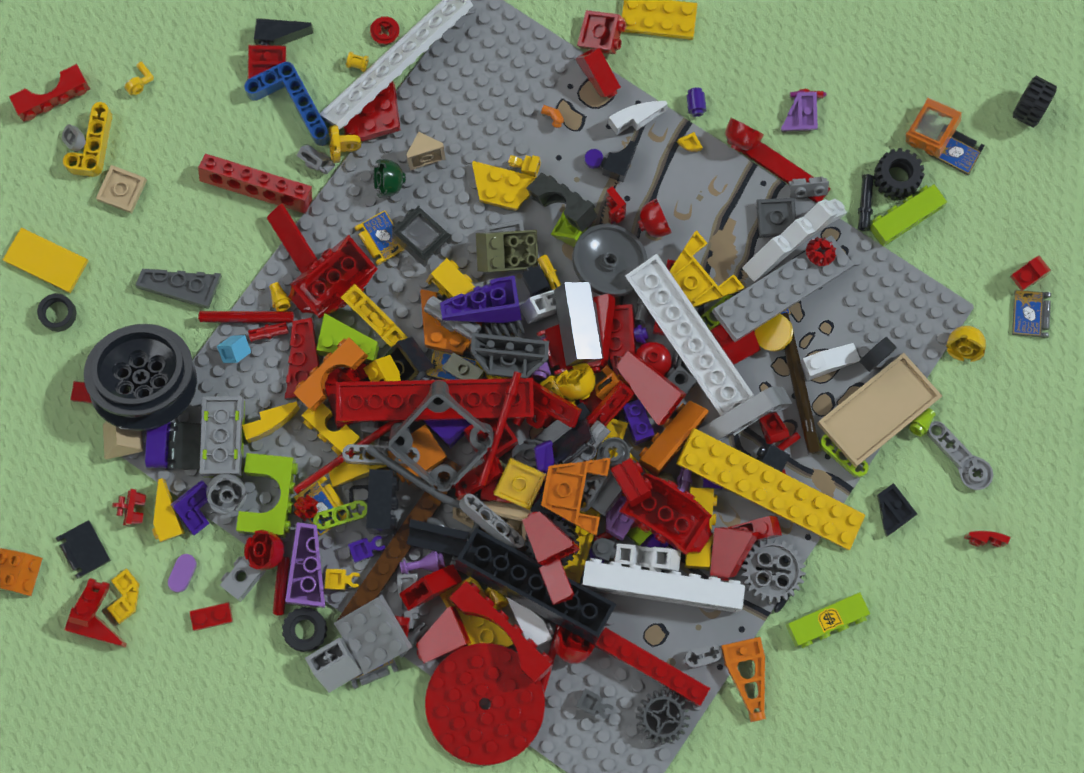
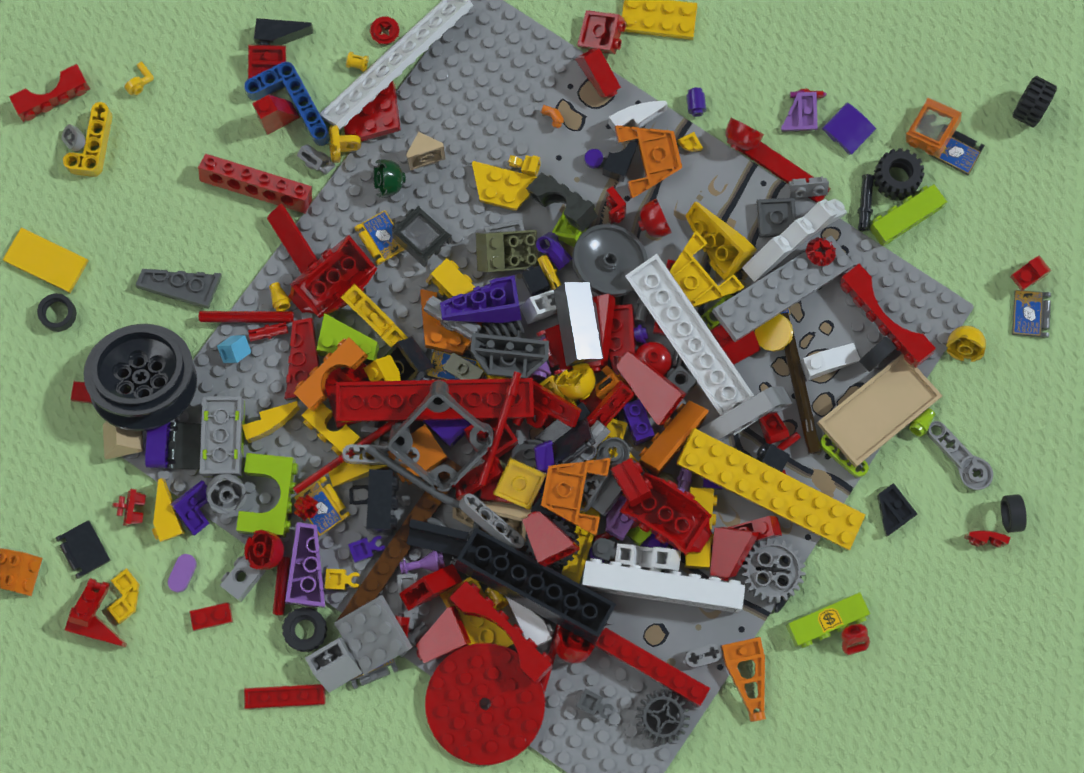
tan plate [96,165,147,214] -> none
lime beam [313,500,367,530] -> none
slope [539,558,574,605] -> none
none -> red tile [244,684,326,709]
none -> red slope [252,95,300,135]
none -> dark purple piece [536,232,572,270]
none -> orange wing [614,125,682,198]
none -> yellow wedge [685,201,757,280]
none -> dark purple slope [822,102,876,155]
none -> red arch [840,263,936,368]
none -> red piece [841,624,870,655]
none -> black tyre [1001,494,1027,533]

